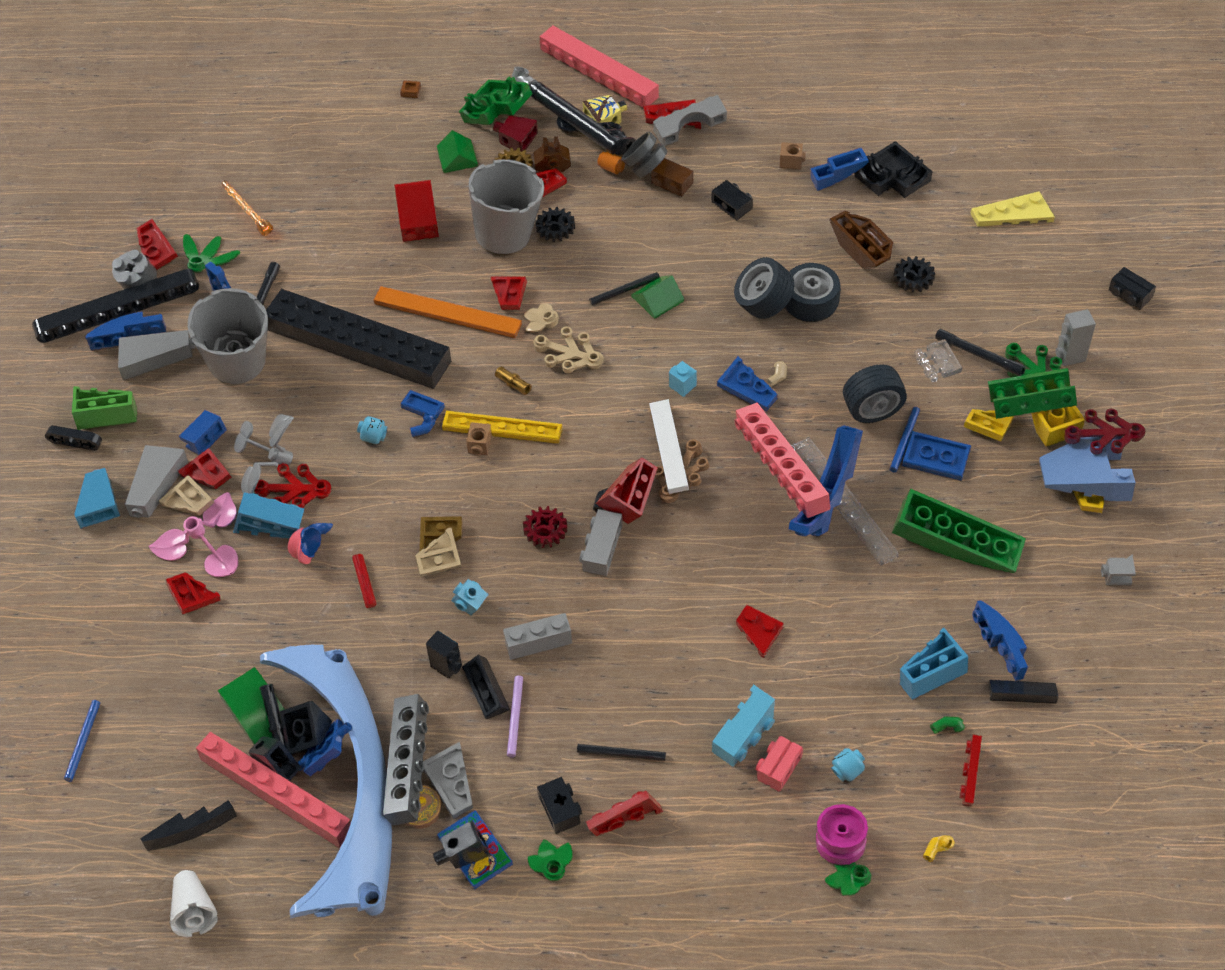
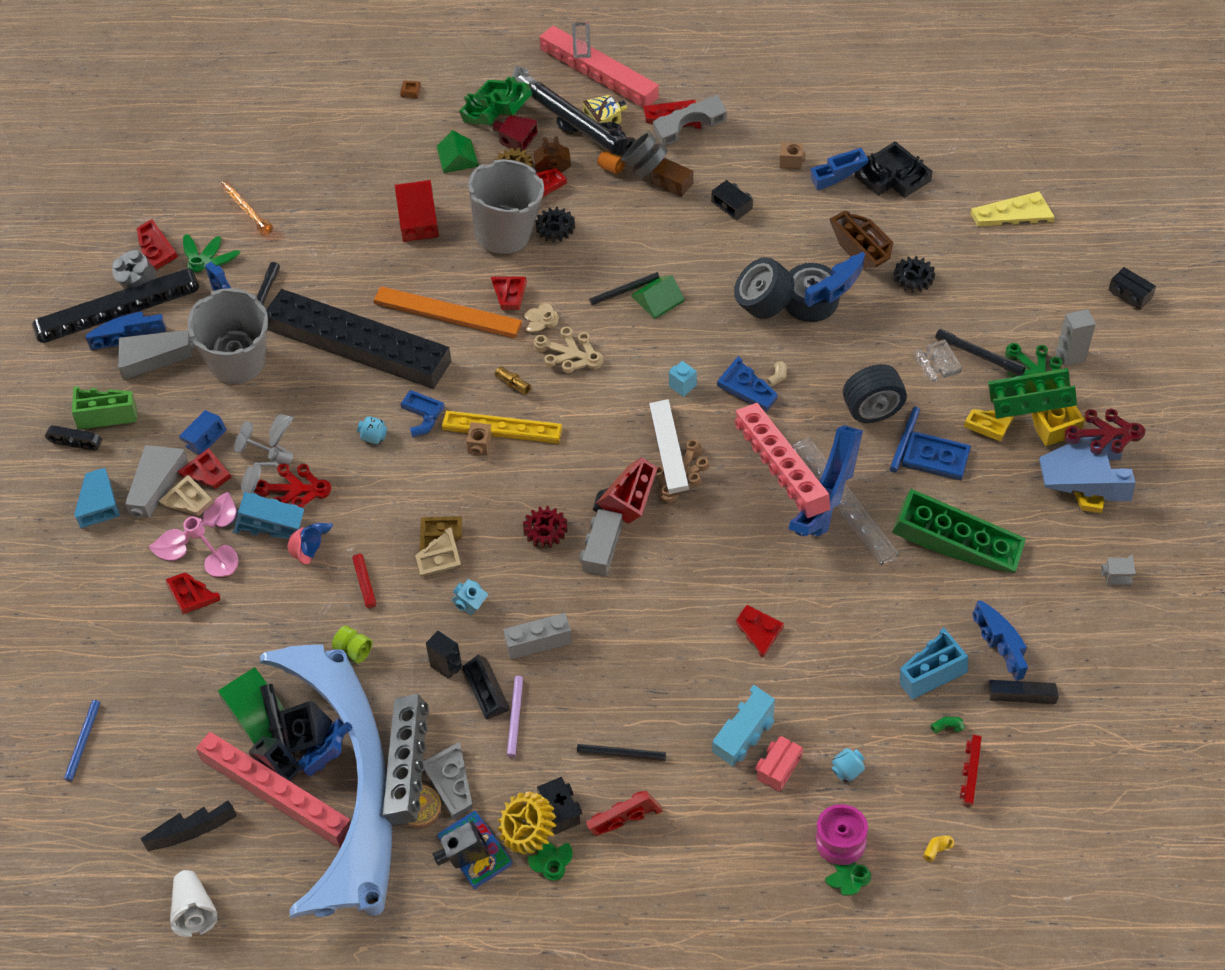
none -> lime wheel [332,625,373,664]
none -> yellow gear [497,792,556,855]
none -> clear slope [572,22,591,58]
none -> blue slope [804,252,865,307]

